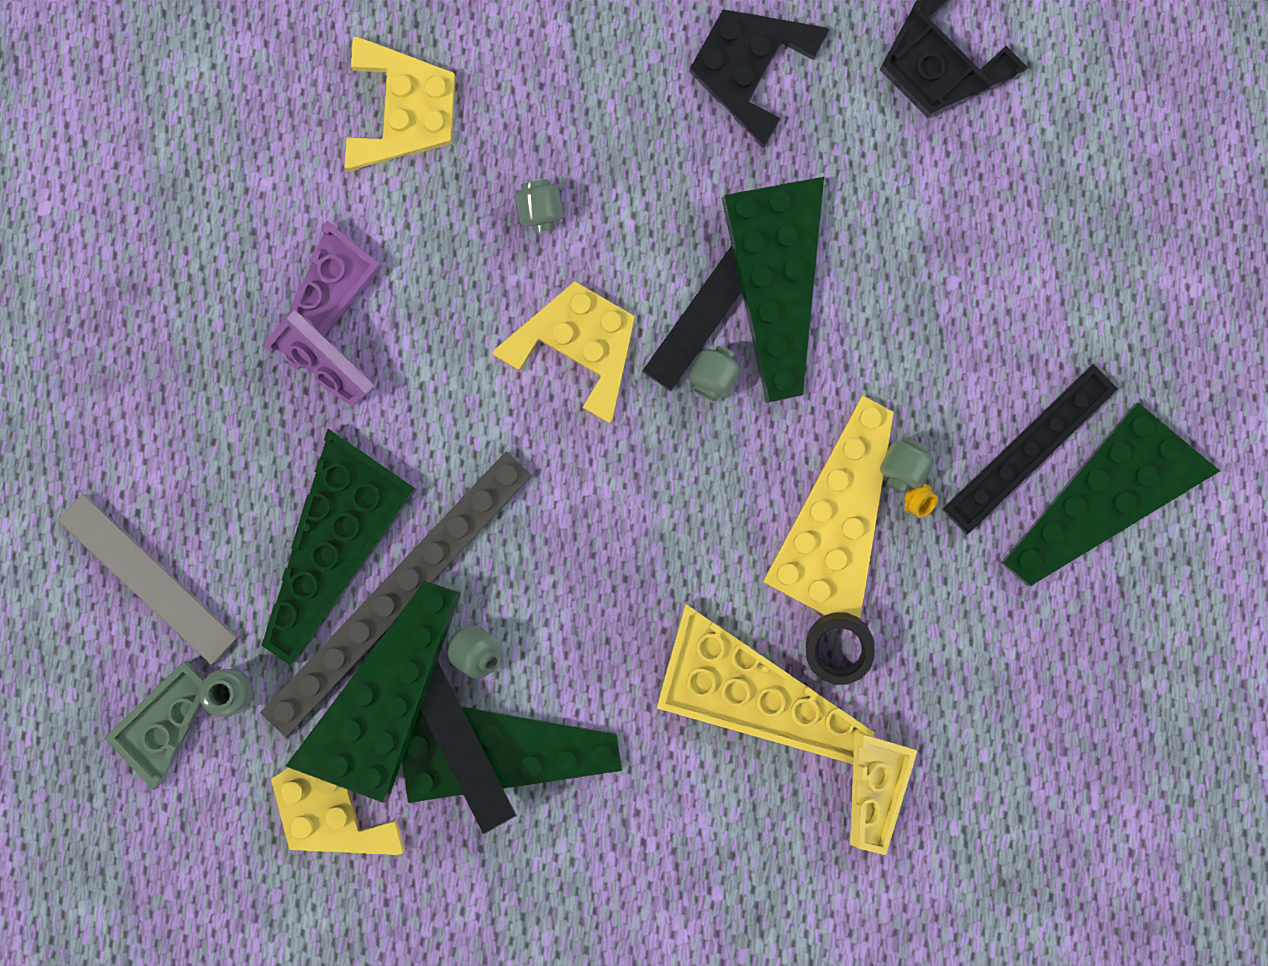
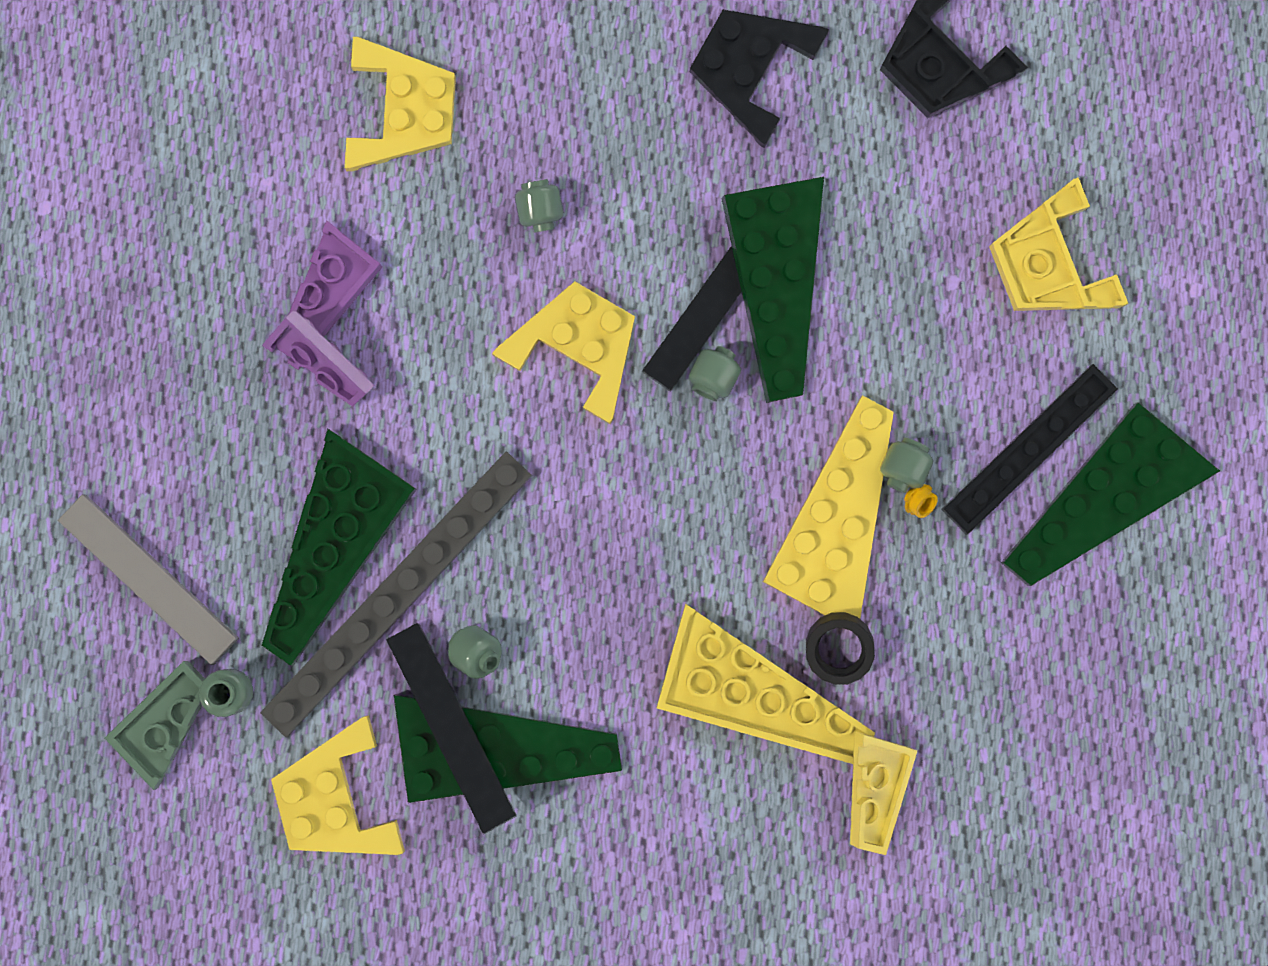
dark green wing [285,581,461,803] -> none
none -> light yellow wing [989,178,1129,311]

